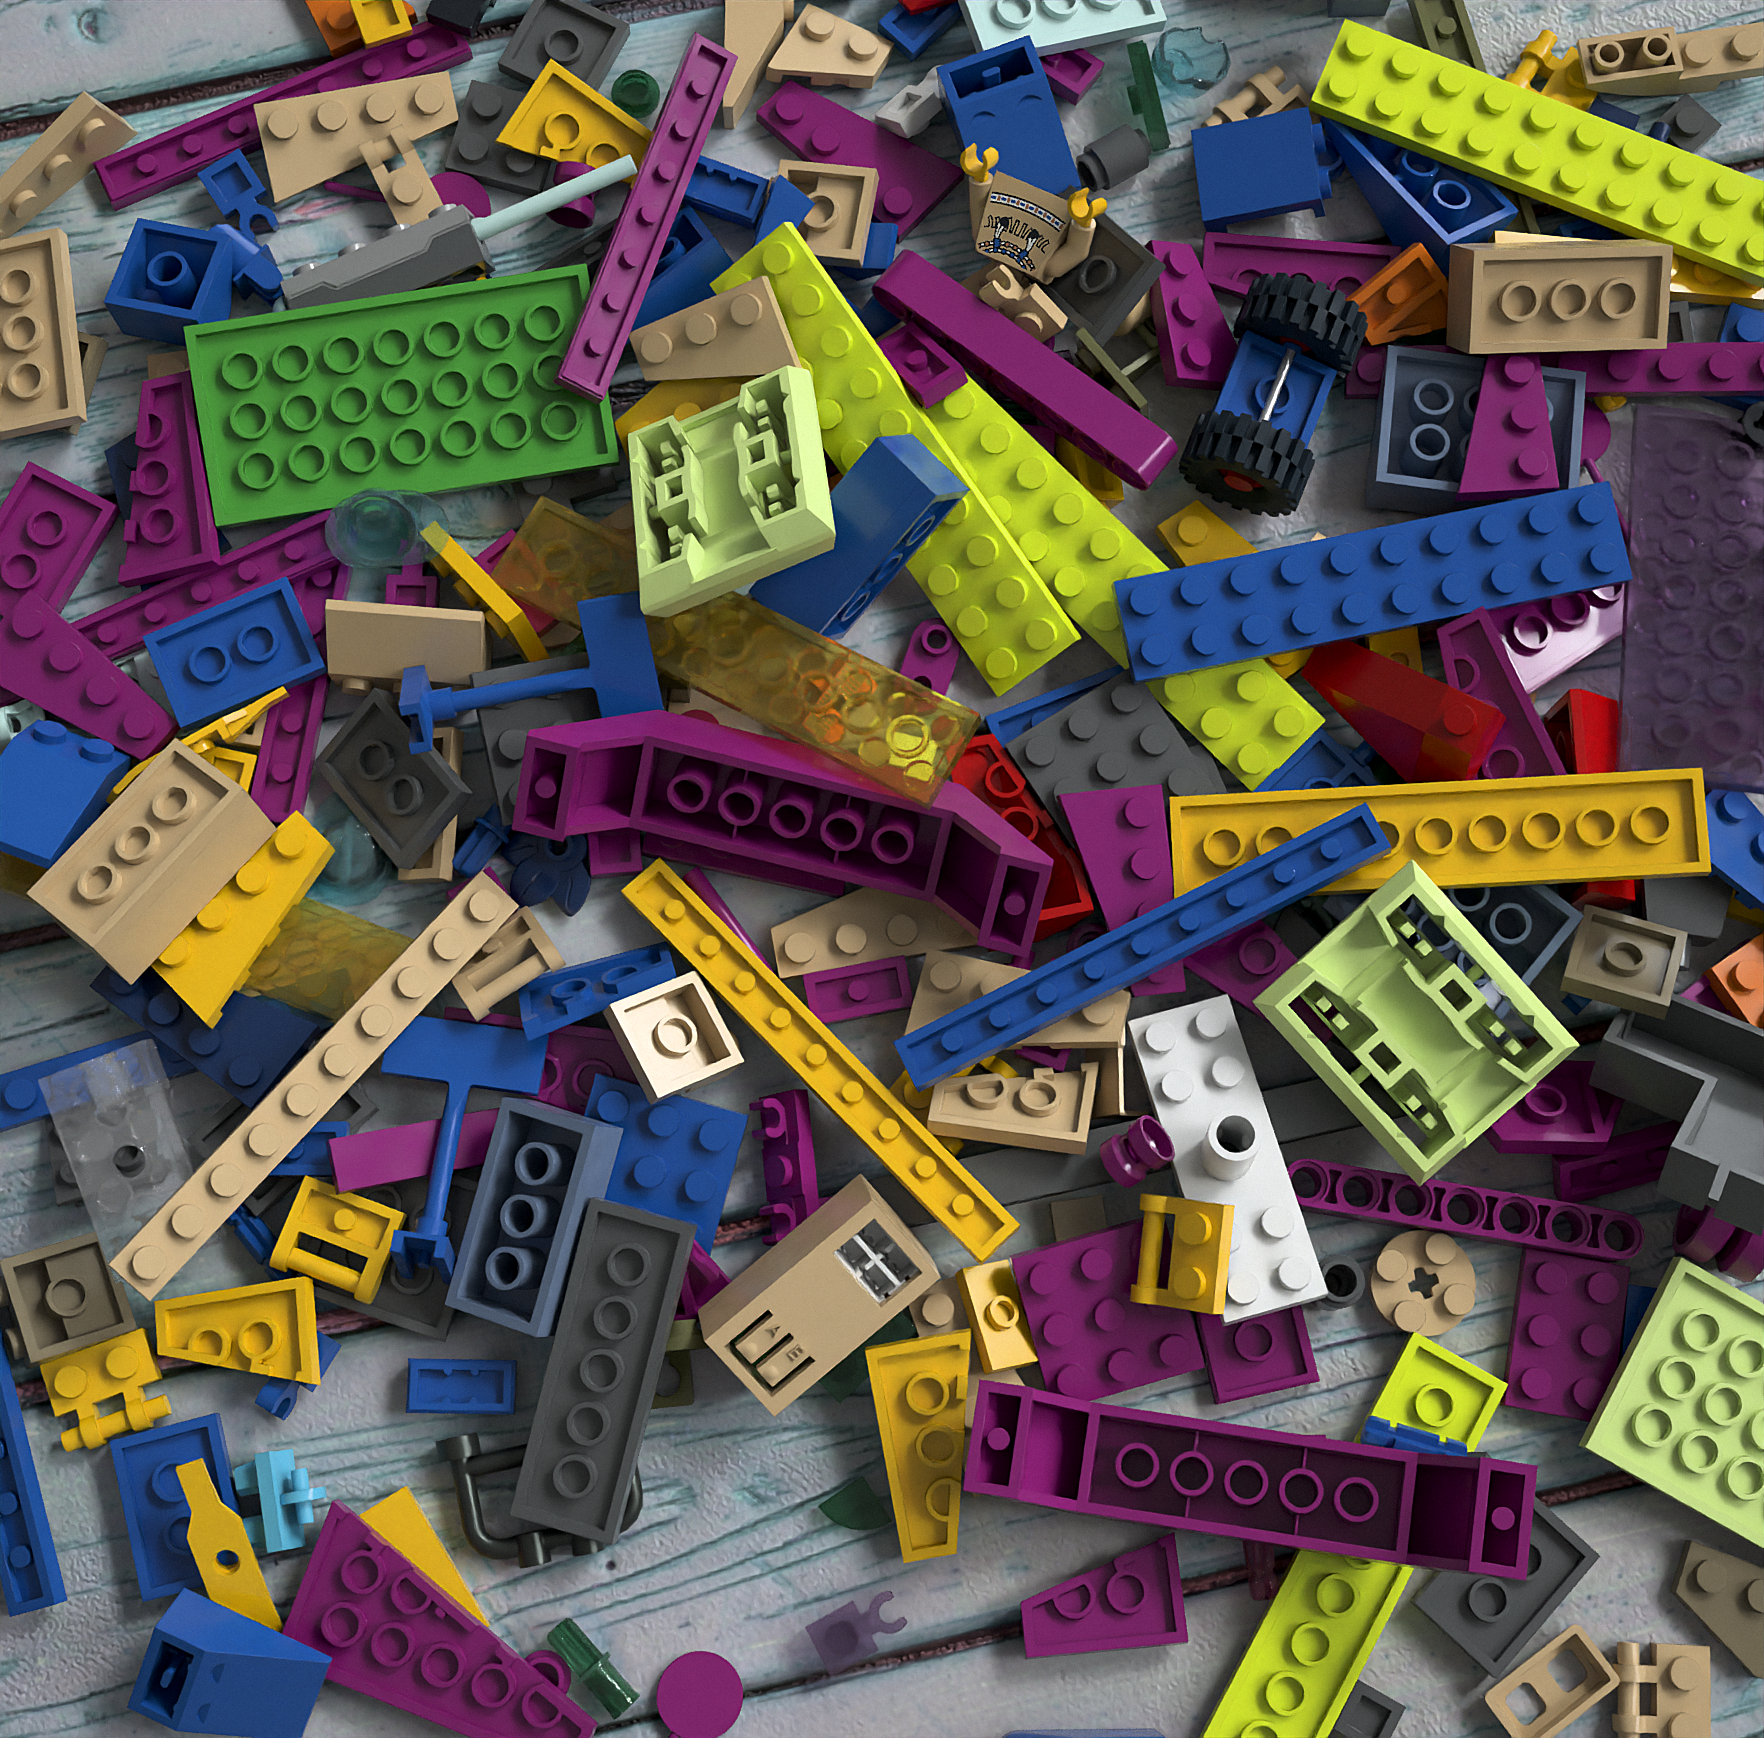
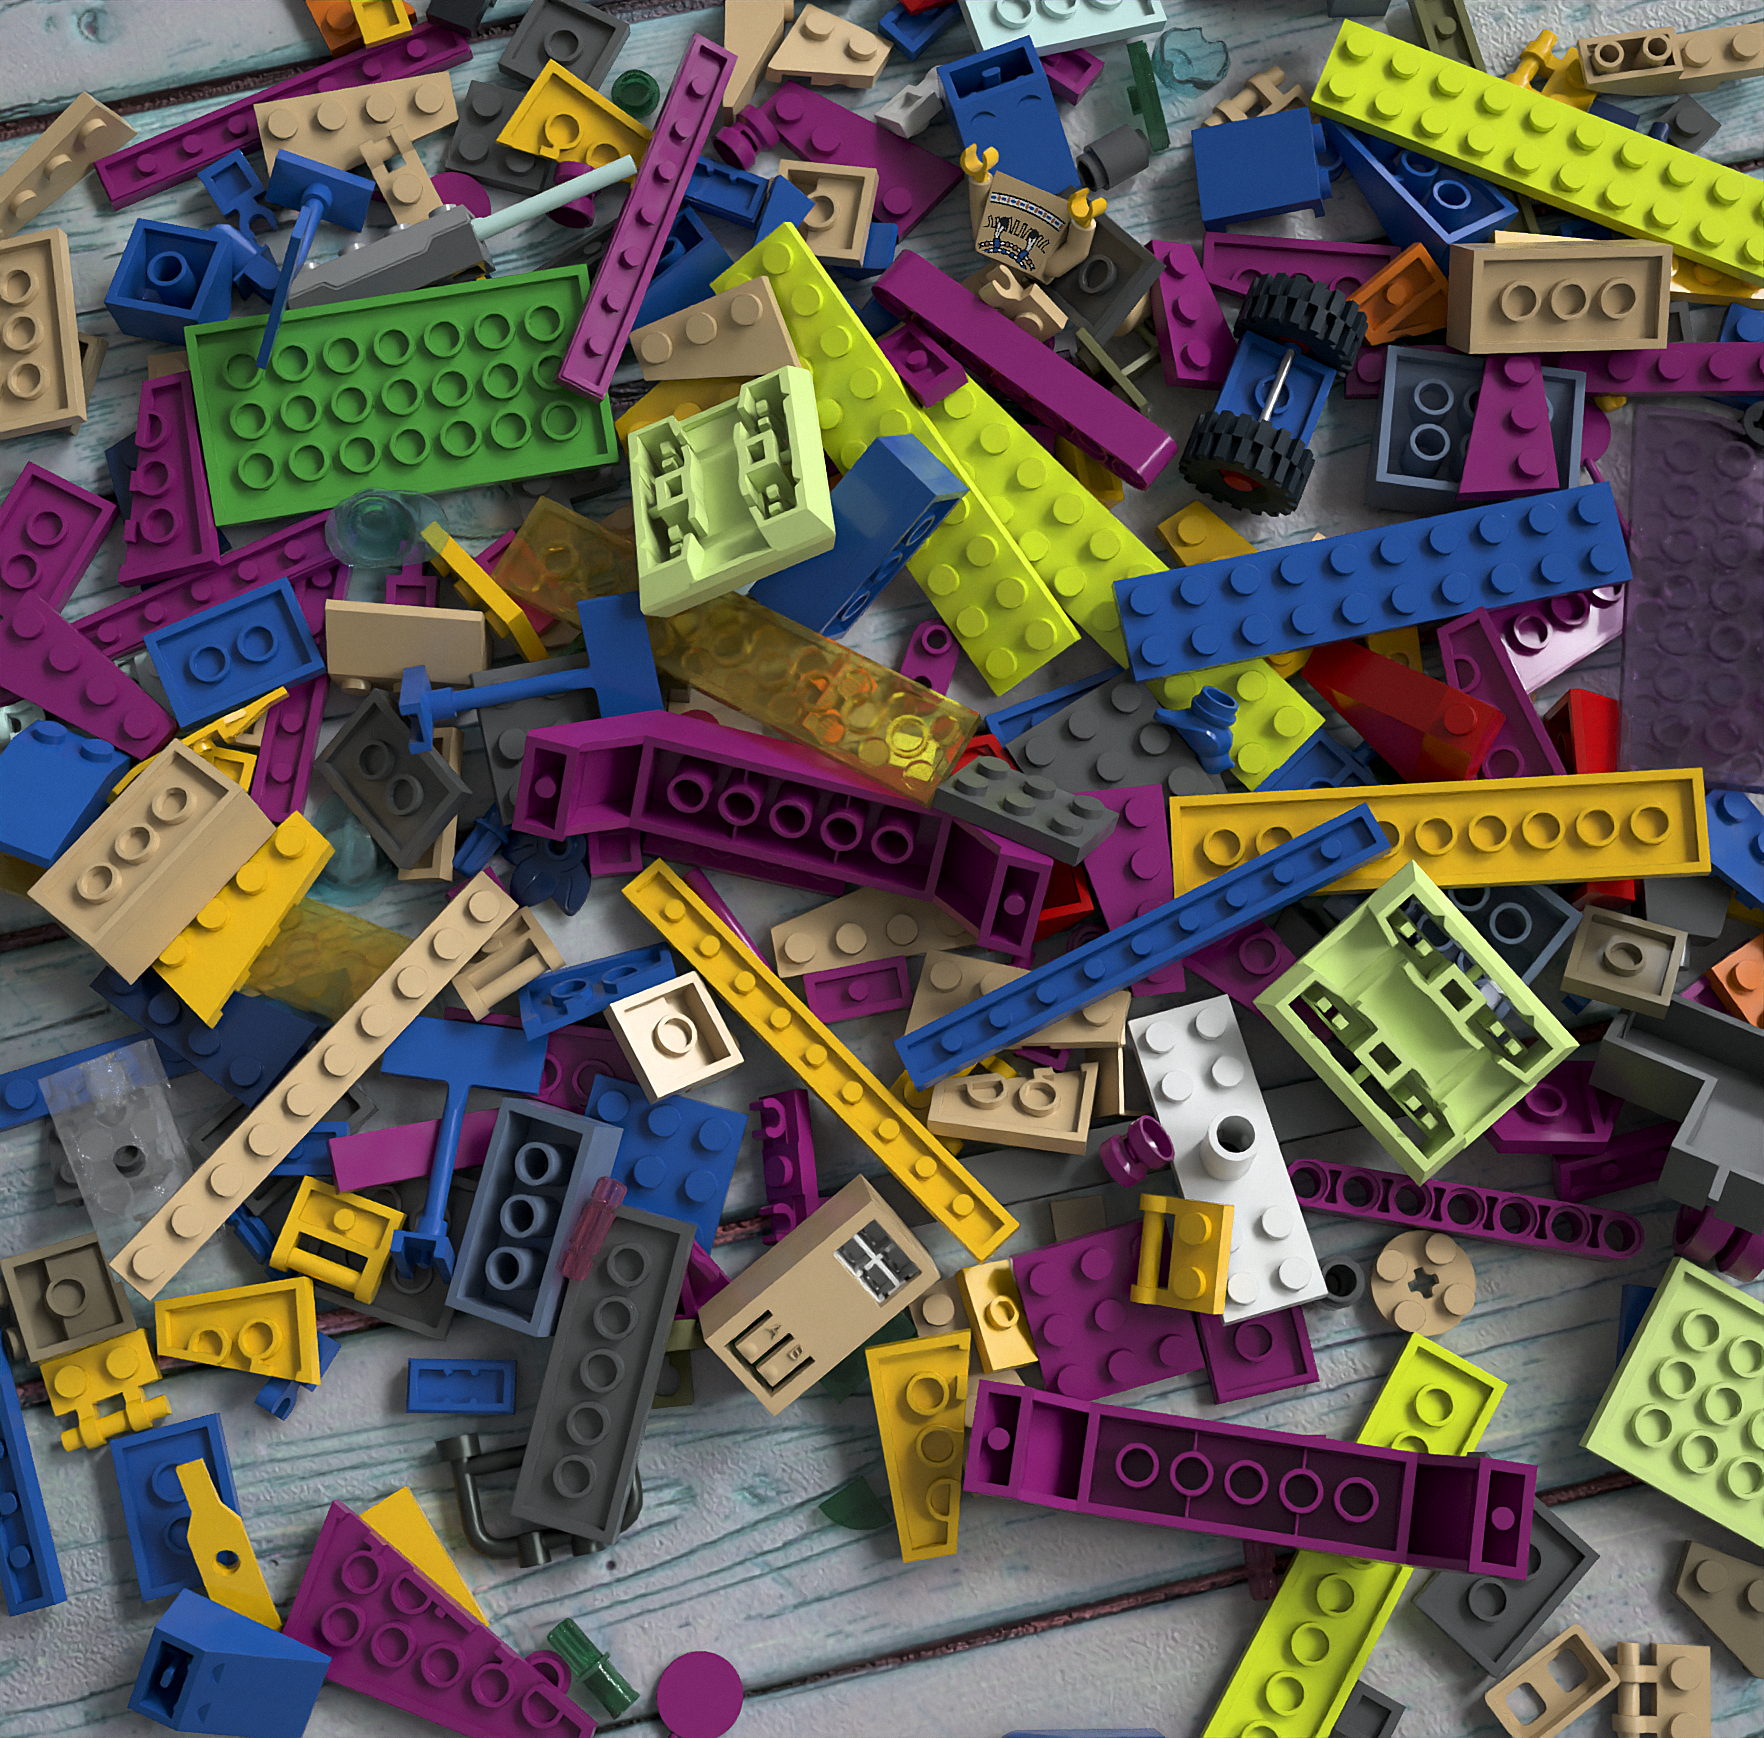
medium azure hips [234,1449,327,1553] -> none
clear purple plate [805,1590,908,1677] -> none
magenta wing [1019,1532,1189,1660] -> none
blue axle [1360,1415,1467,1457] -> none
magenta plate [1500,1248,1630,1422] -> none
none -> blue piece [255,148,376,370]
none -> clear pink axle [558,1176,627,1281]
none -> magenta wheel [711,104,780,172]
none -> dark grey plate [931,755,1119,867]
none -> blue animal [1153,686,1239,775]

